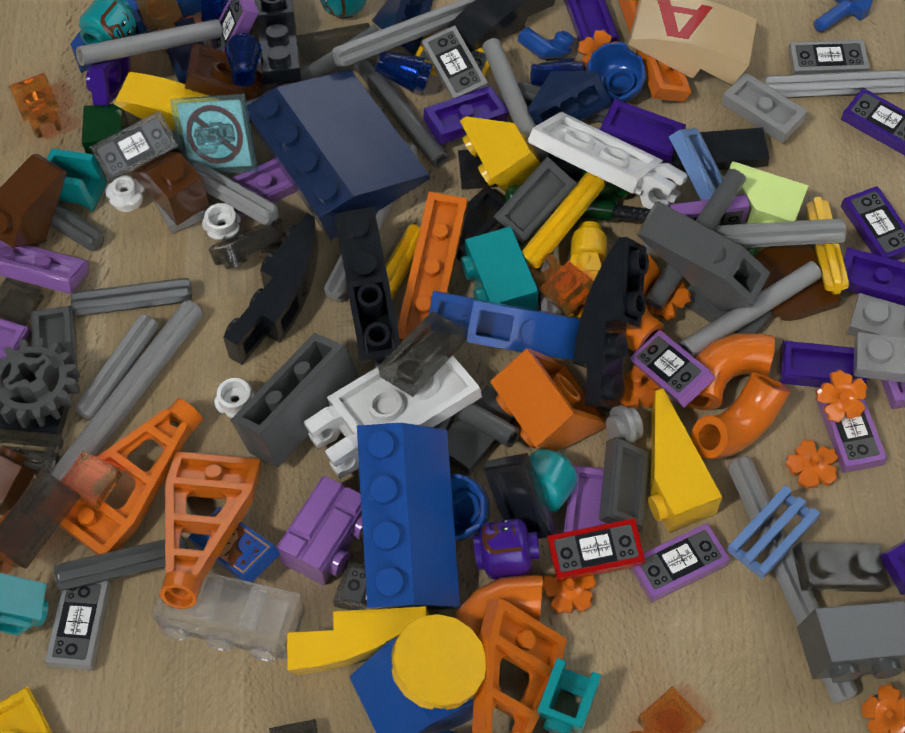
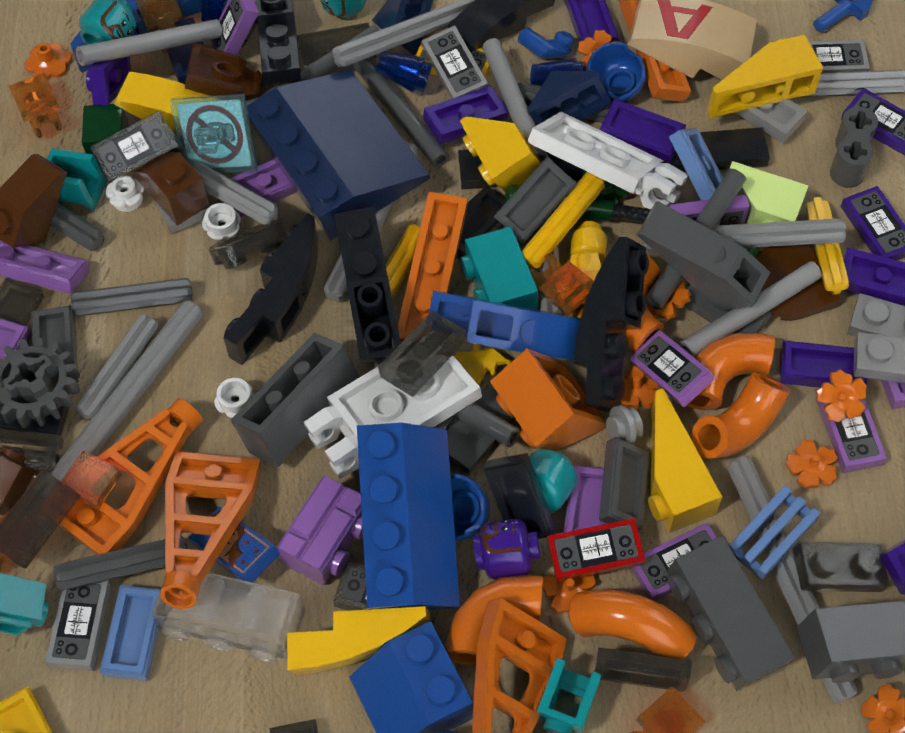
clear blue cone [224,33,262,87] -> none
yellow tile [391,614,486,710] -> none
none -> orange plant [25,43,72,81]
none -> medium blue tile [100,585,165,681]
none -> yellow piece [454,343,511,387]
none -> orange cylinder [569,590,697,661]
none -> clear smoke tile [594,647,692,692]
none -> dark grey brick [667,535,795,691]
none -> yellow slope [707,34,823,118]
none -> dark grey axle [830,106,878,188]

